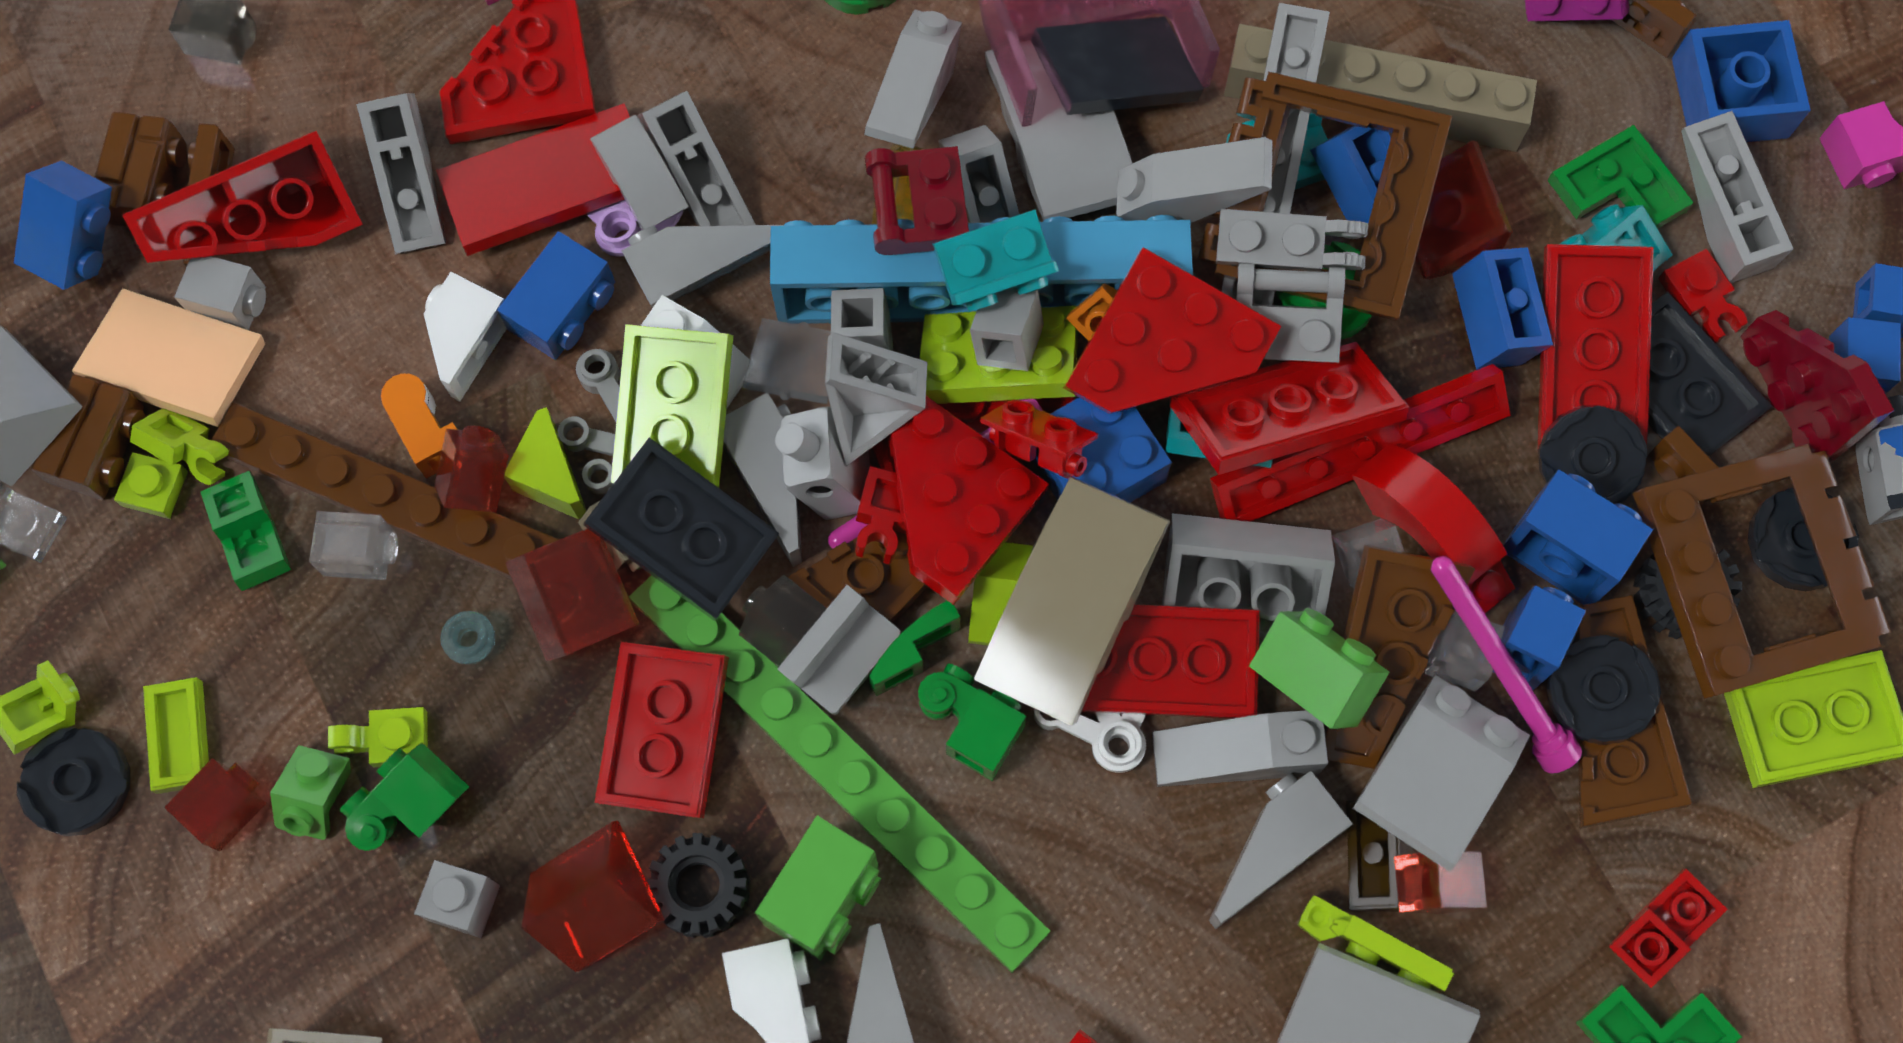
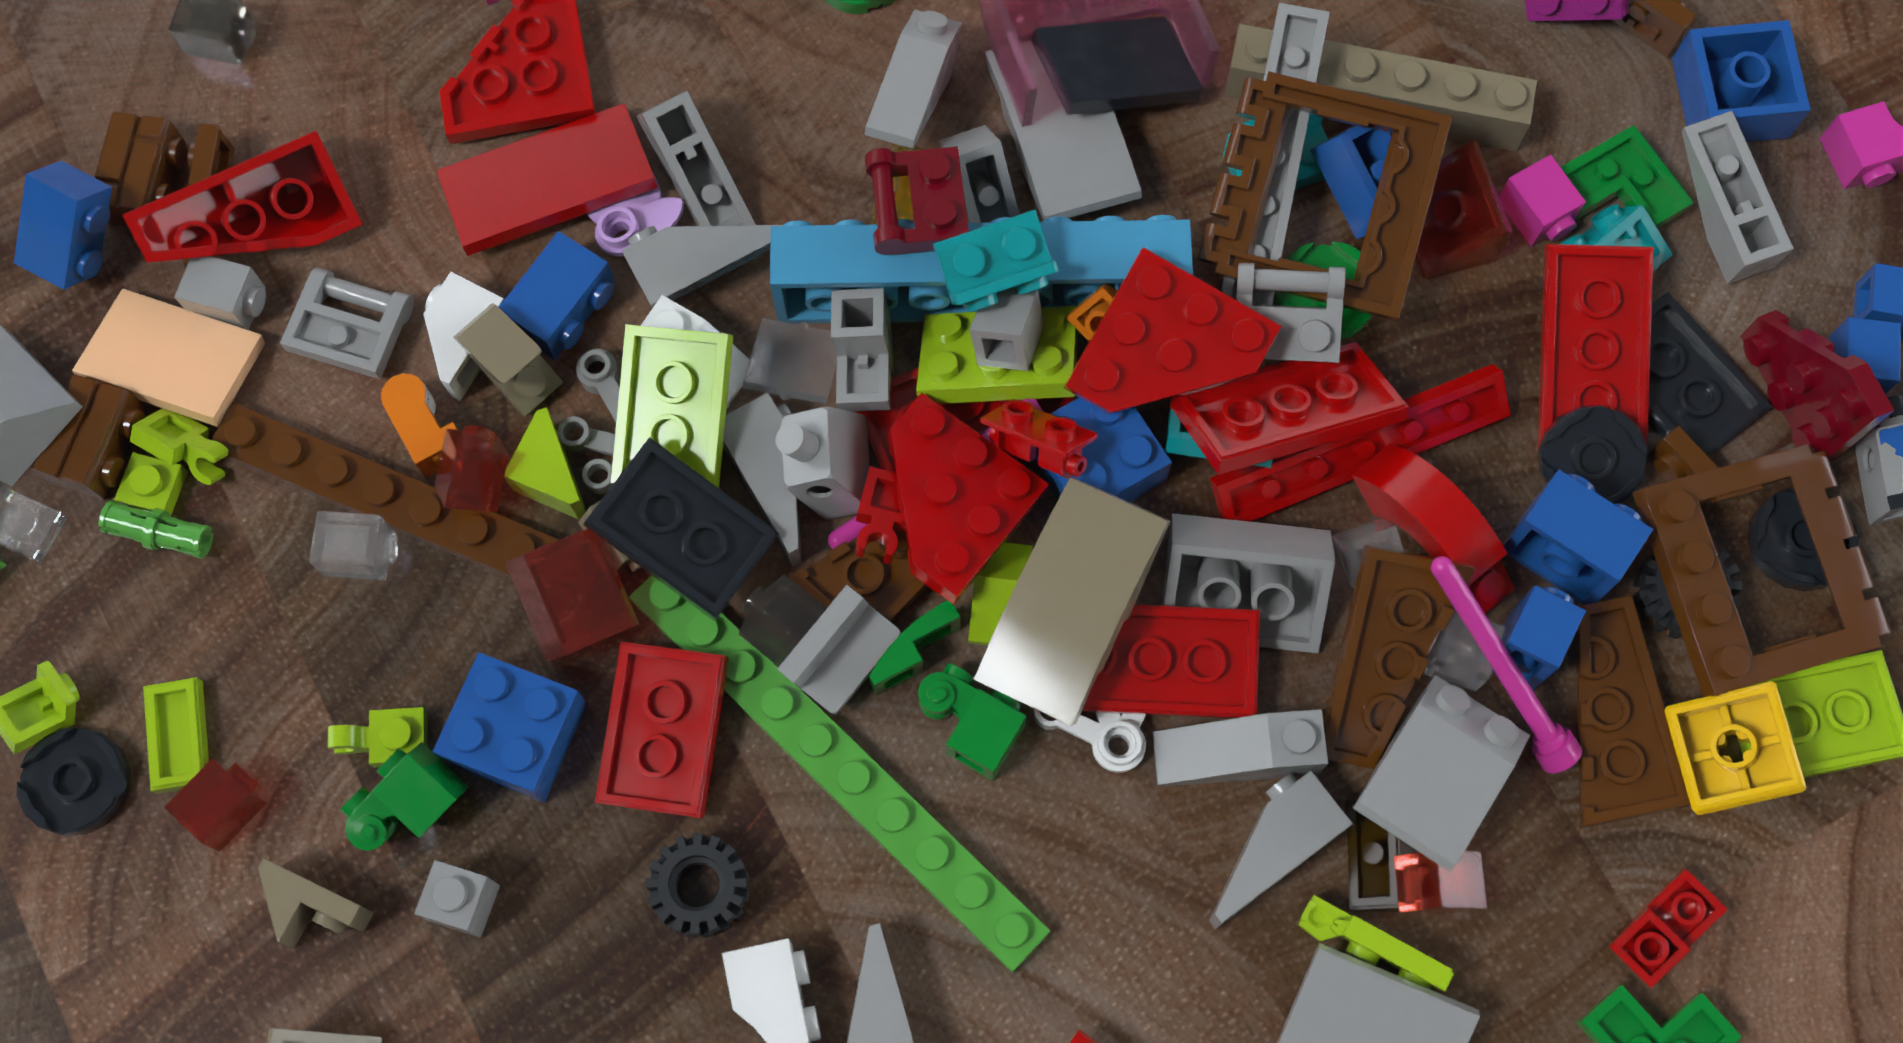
green slope [200,470,291,591] -> none
bright green bracket [270,745,351,840] -> none
light grey slope [356,93,446,254] -> none
clear light blue plate [440,611,495,664] -> none
clear red slope [521,820,665,972] -> none
light grey slope [590,115,689,230] -> none
bright green brick [755,816,881,961] -> none
light grey slope [825,332,927,466] -> none
light grey slope [1116,137,1272,223] -> none
light grey hinge [1216,209,1368,272] -> none
bright green brick [1249,608,1389,729] -> none
blue brick [1452,247,1553,370] -> none
black tile [1546,635,1661,745] -> none
red plate [1658,248,1748,344] -> none
none -> bright green pin [98,500,213,559]
none -> dark tan slope [258,858,374,949]
none -> light grey plate [280,267,414,379]
none -> blue brick [432,652,589,803]
none -> dark tan slope [454,303,563,416]
none -> dark pink brick [1497,155,1586,247]
none -> yellow brick [1664,681,1806,815]

